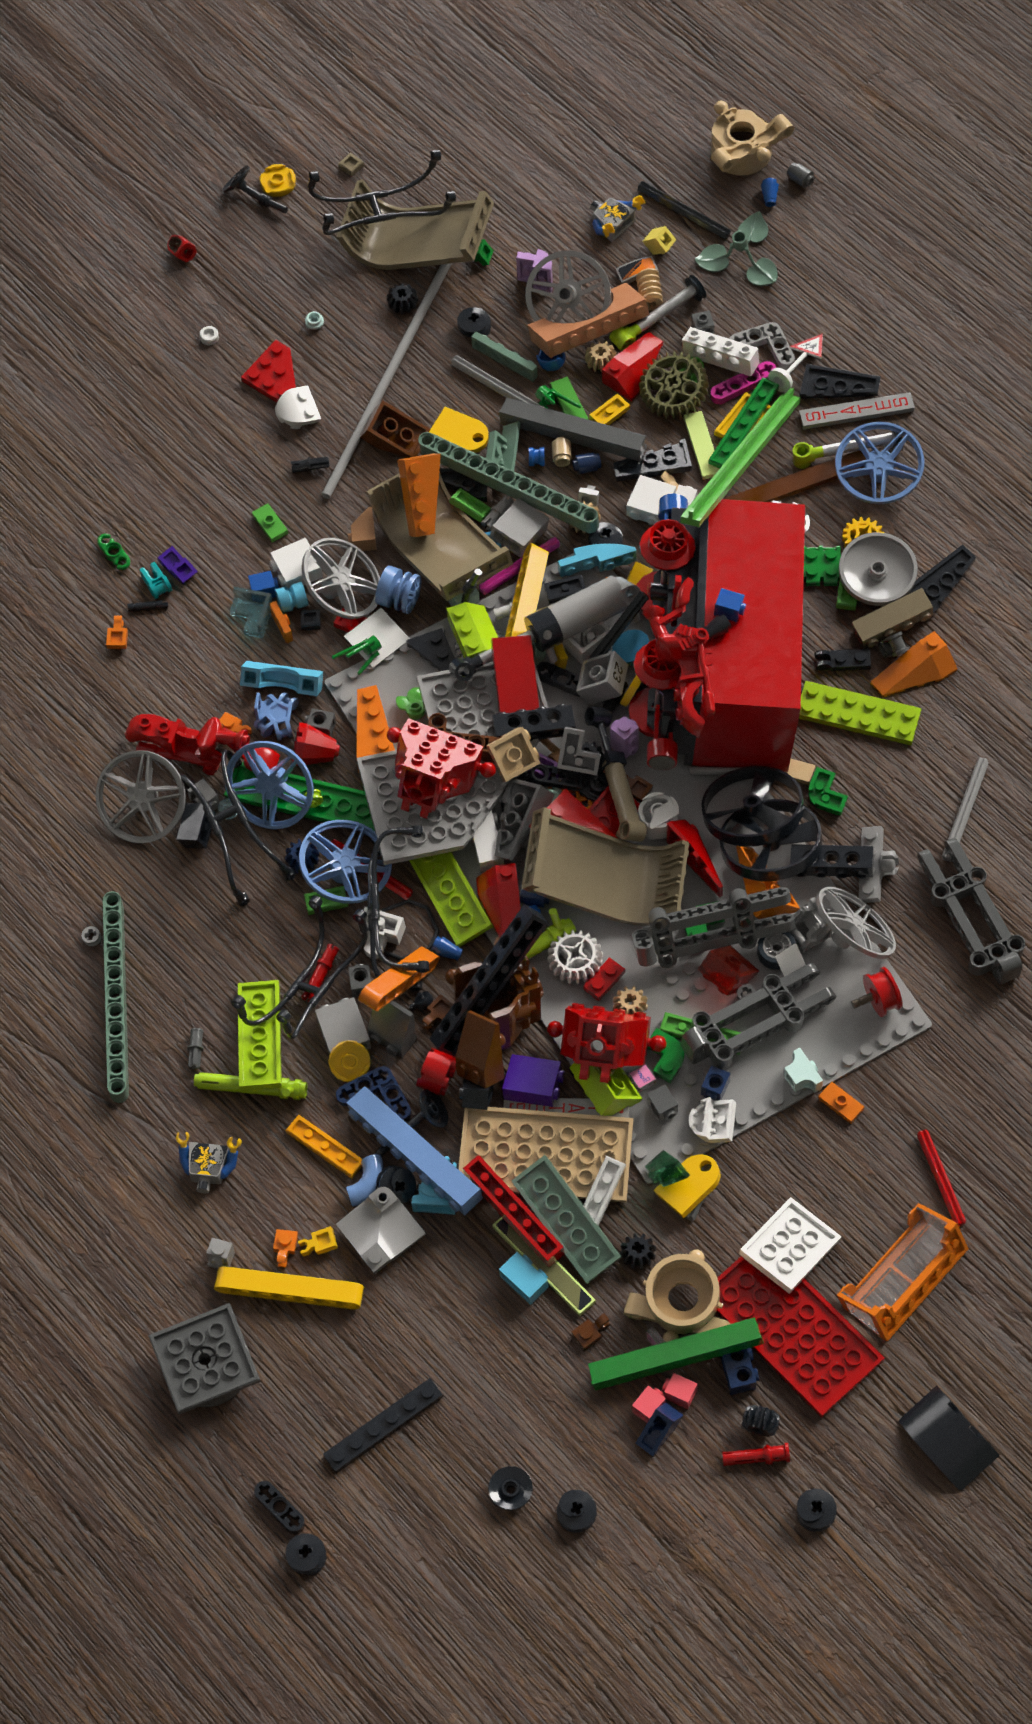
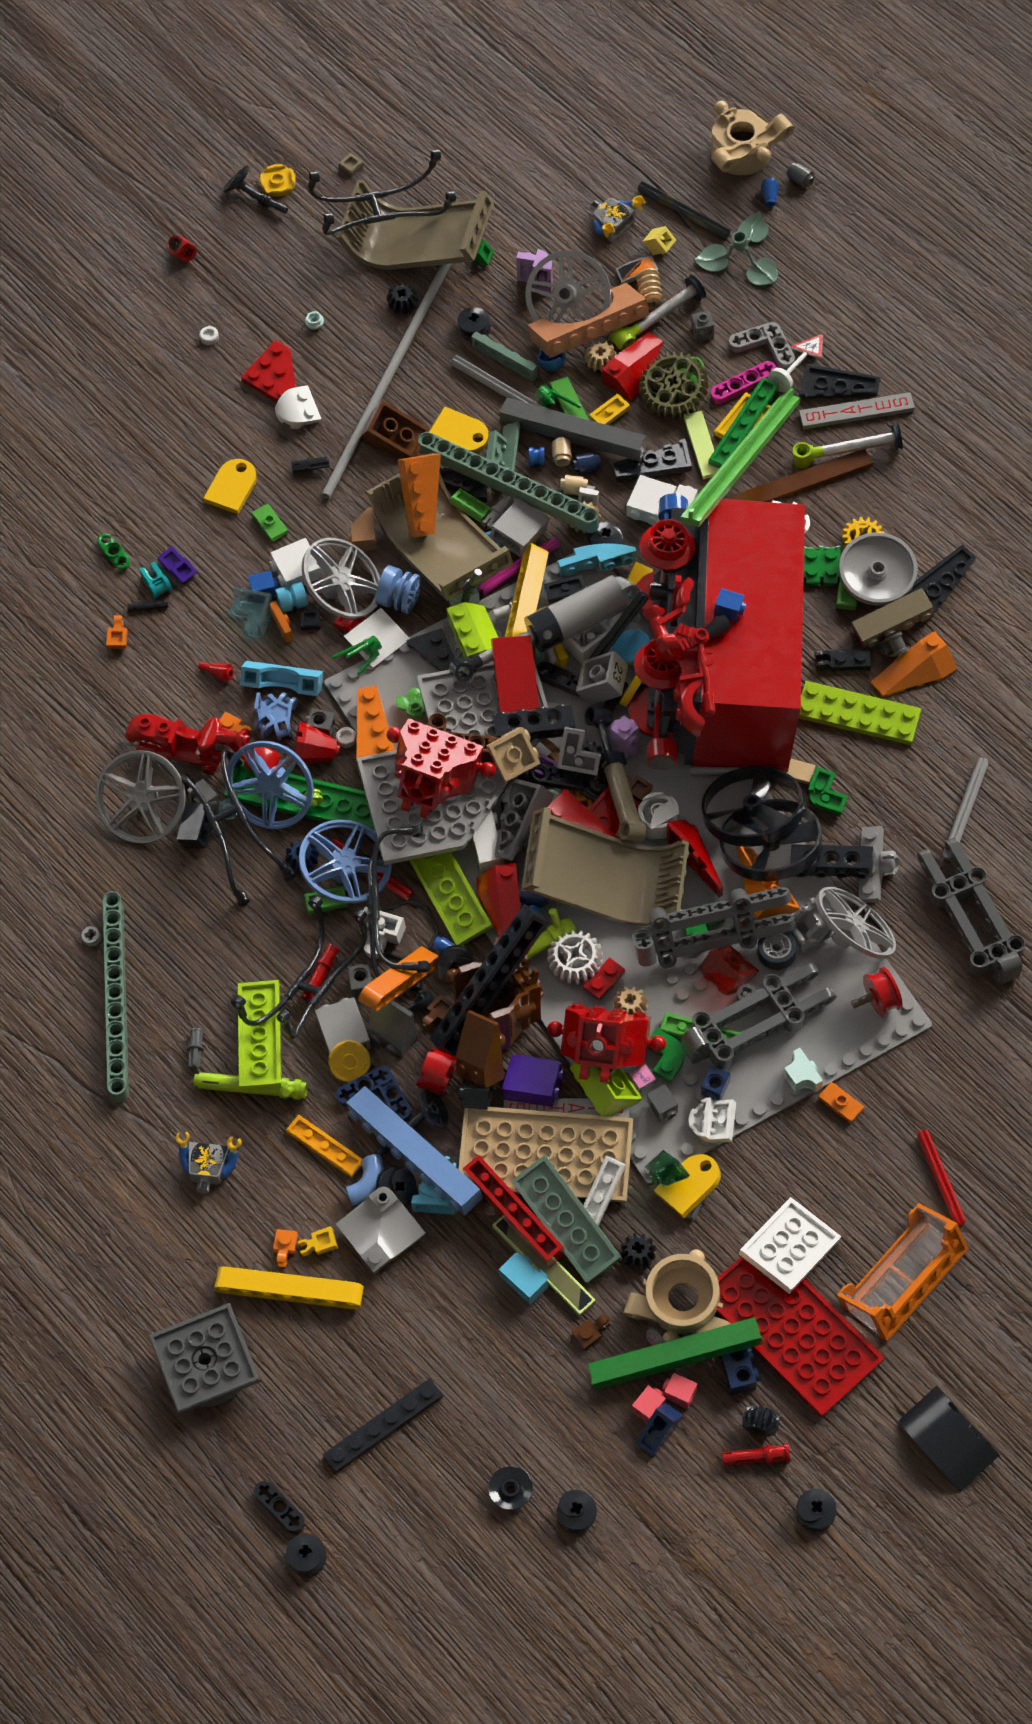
light grey brick [206,1238,235,1269] -> none
tan plant [661,471,679,491] -> none
white brick [682,327,759,376] -> none
white sticker [775,943,806,976] -> none
medium blue wheel [835,422,924,504] -> none
none -> red cone [198,662,234,683]
none -> yellow tile [203,459,257,514]
none -> white tile [336,727,356,748]
none -> black piece [437,945,475,980]
none -> tan brick [560,475,588,496]

